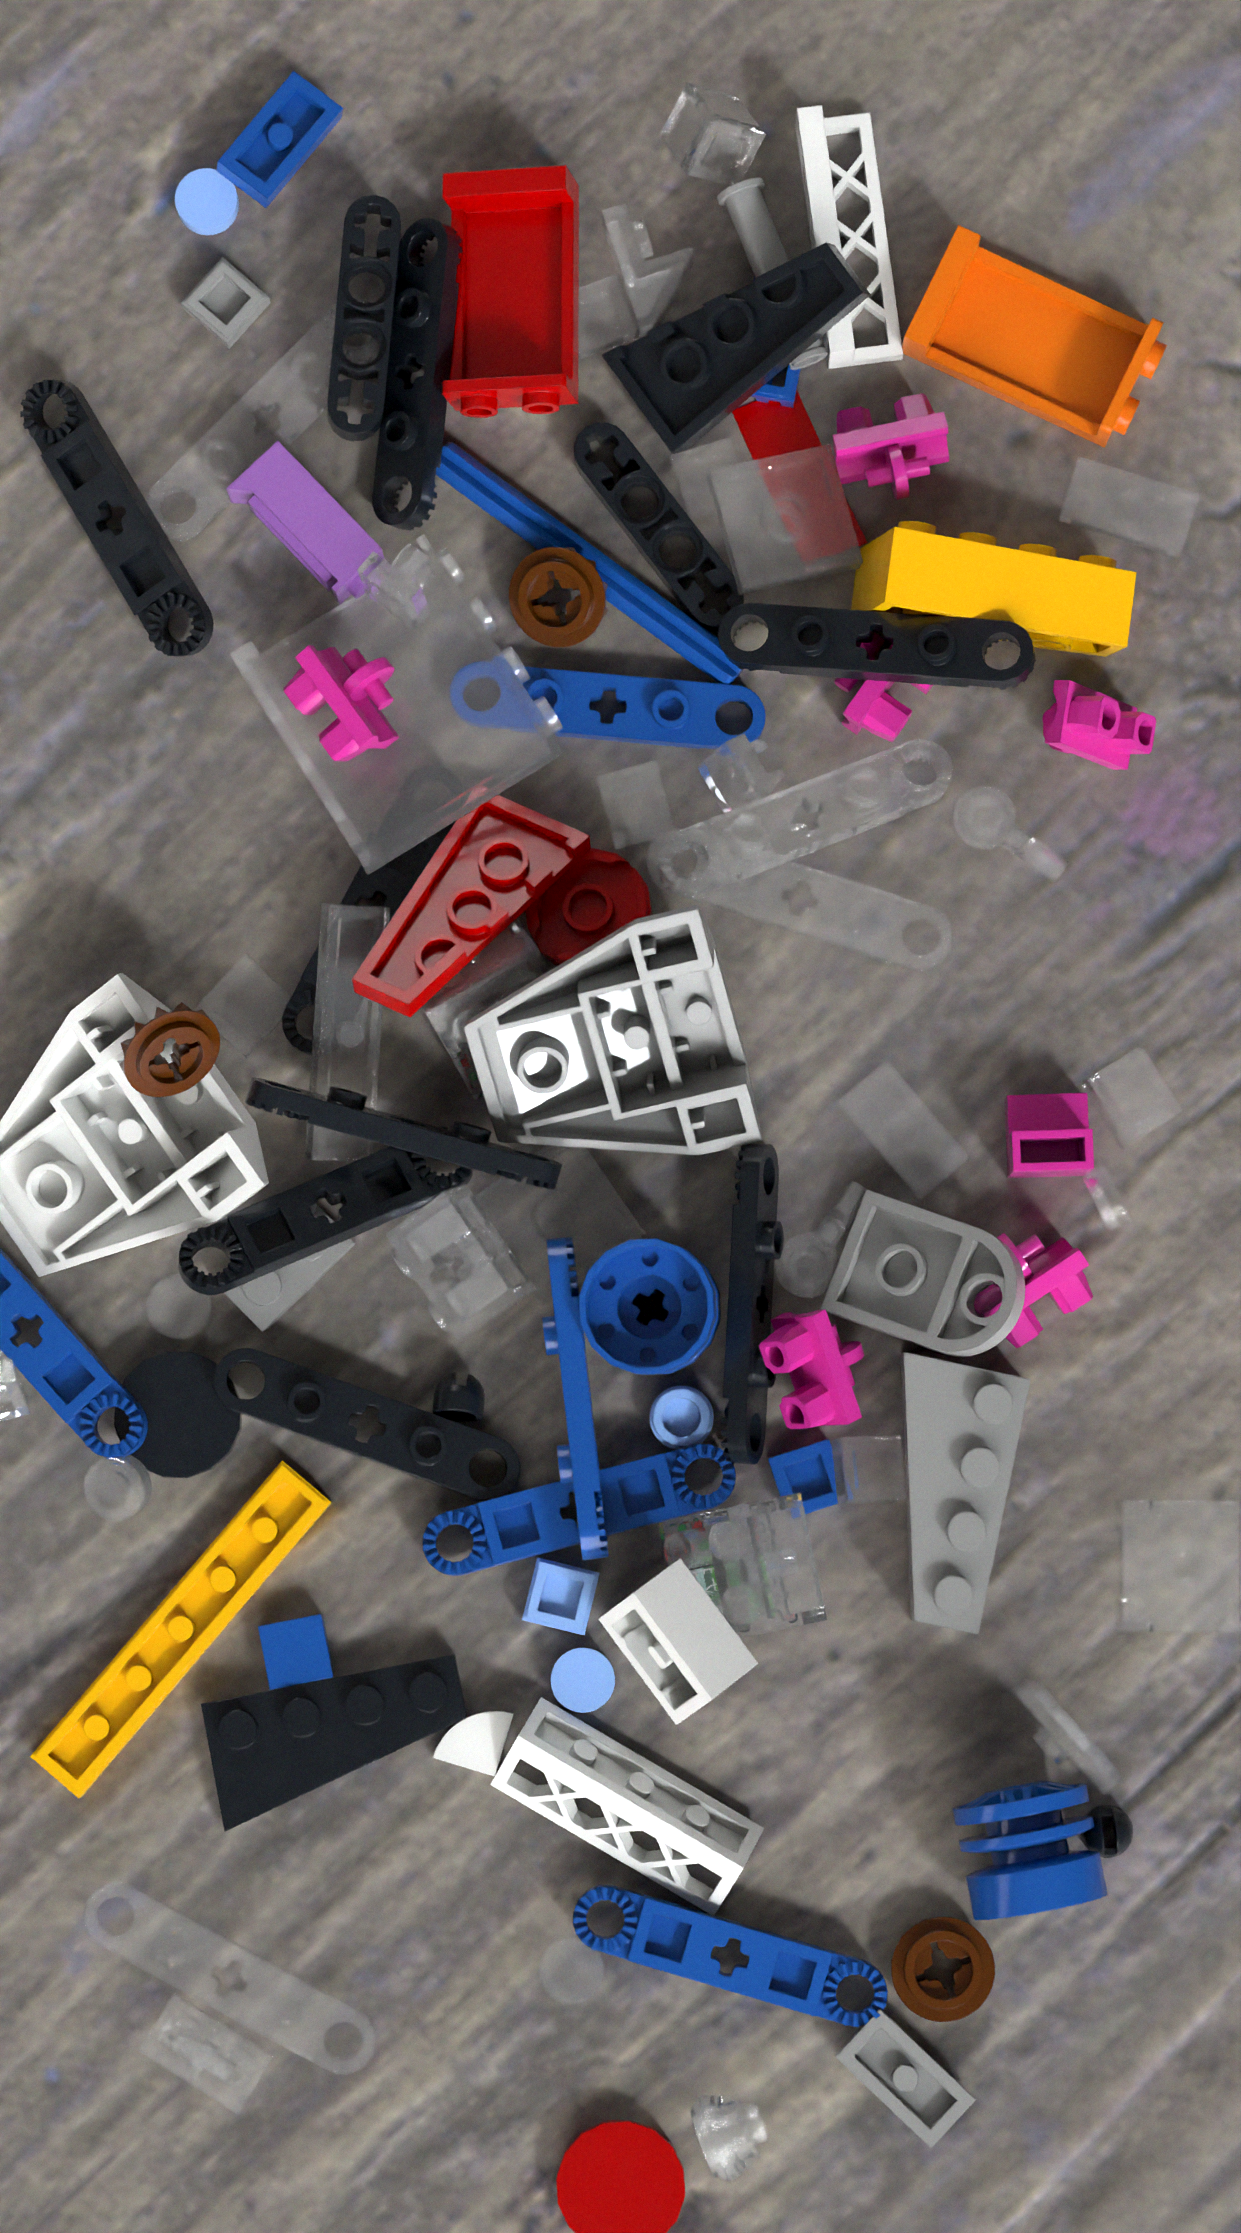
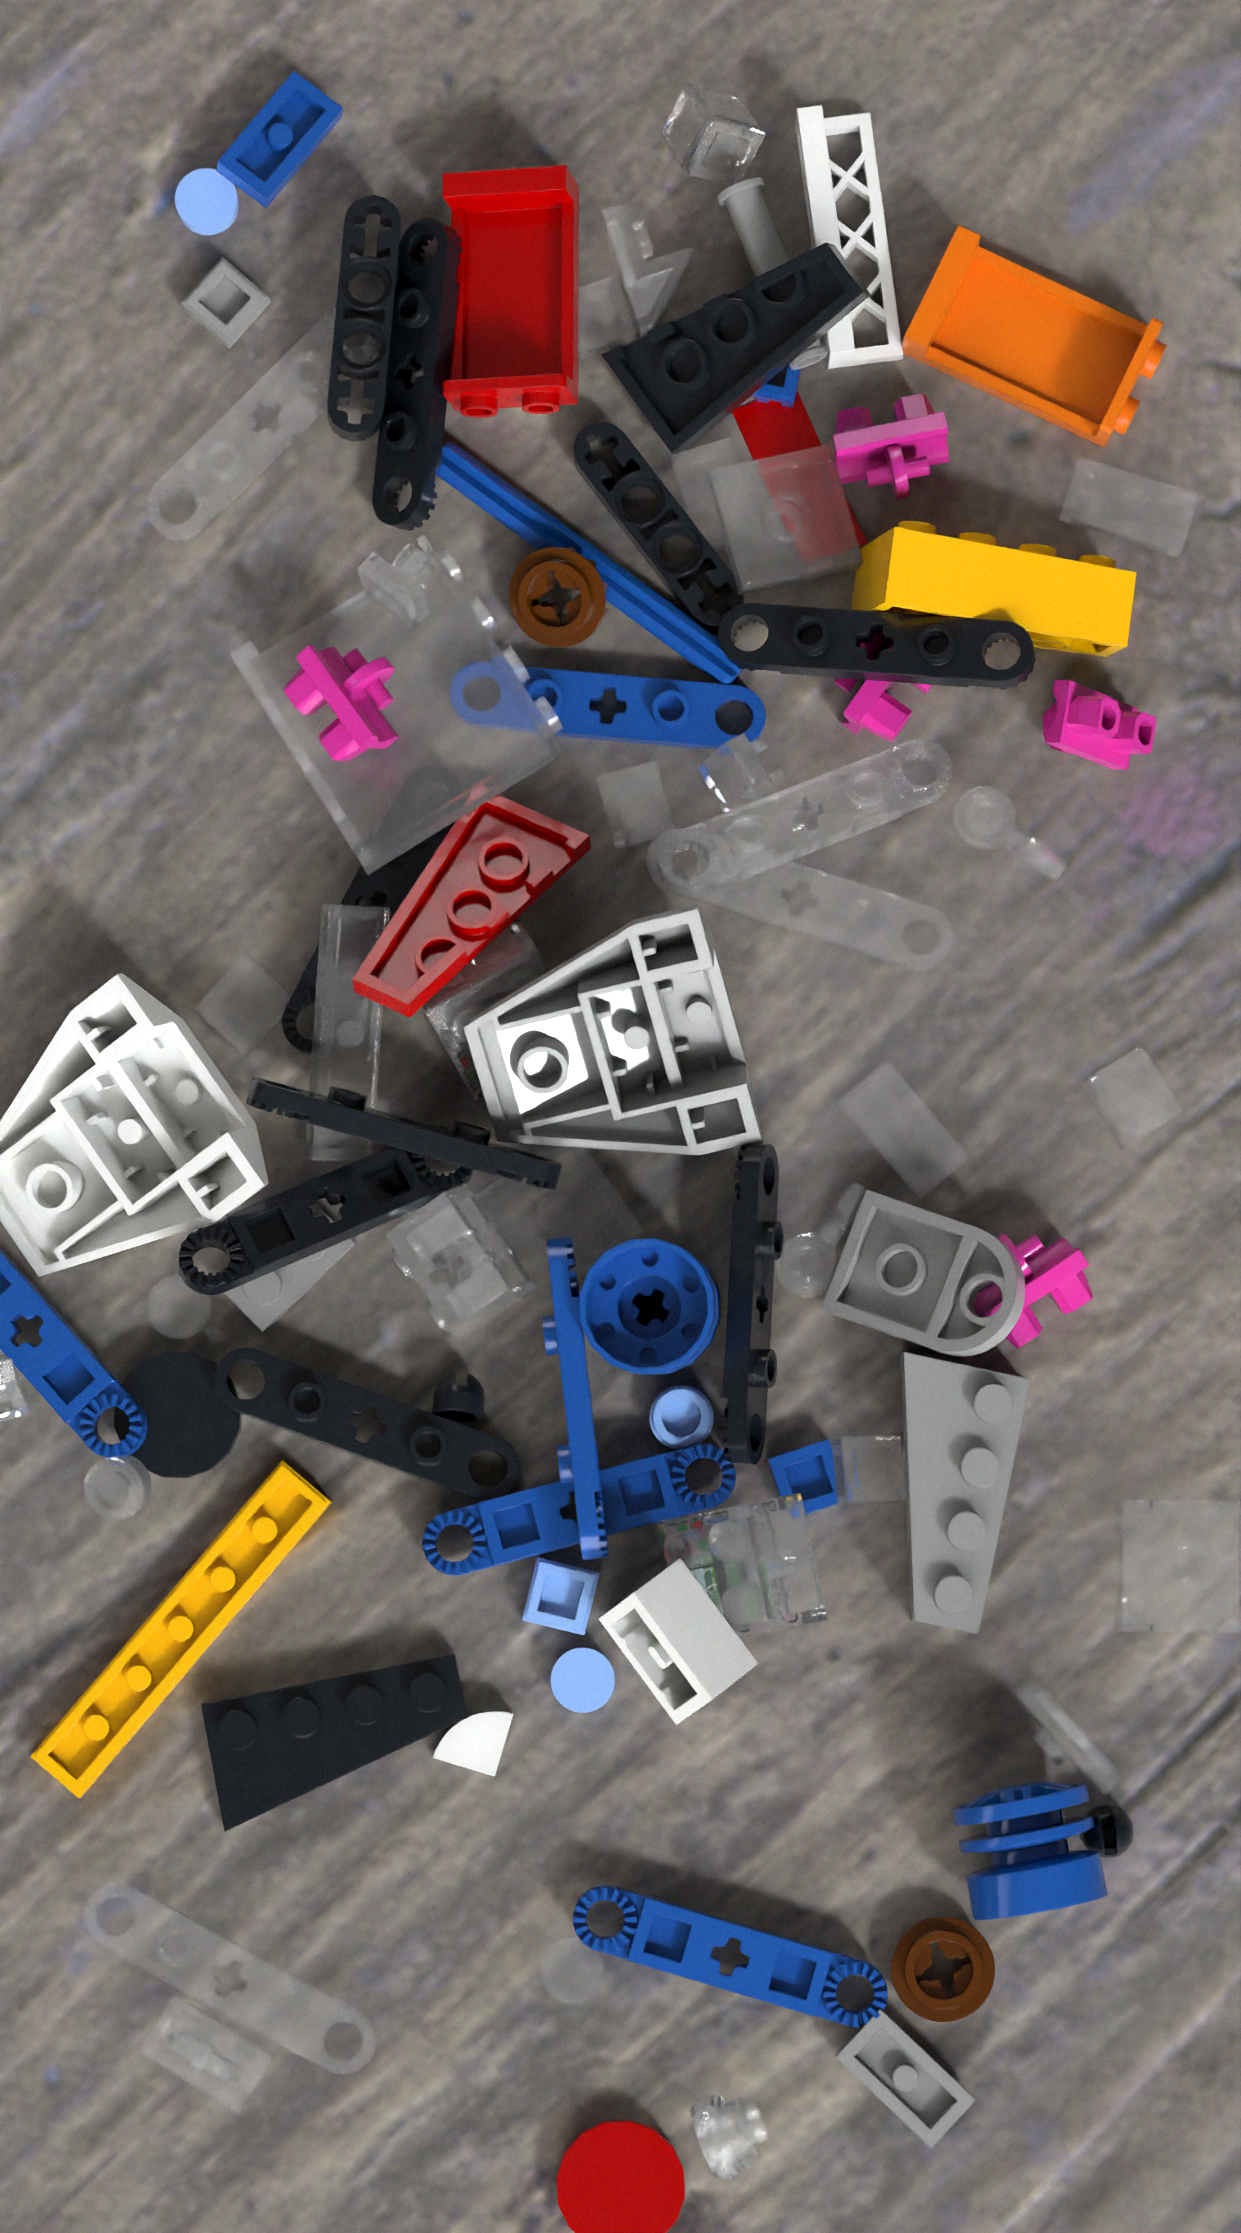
black piece [21,380,214,657] -> none
reddish brown gear [119,1002,220,1097] -> none
medium lavender window [226,441,385,604] -> none
blue tile [258,1614,335,1690] -> none
white fence [490,1697,764,1915] -> none
red tile [526,848,653,966] -> none
dark pink hips [759,1309,865,1429] -> none
dark pink piece [1004,1093,1094,1178] -> none
clear tile [1083,1164,1133,1232] -> none

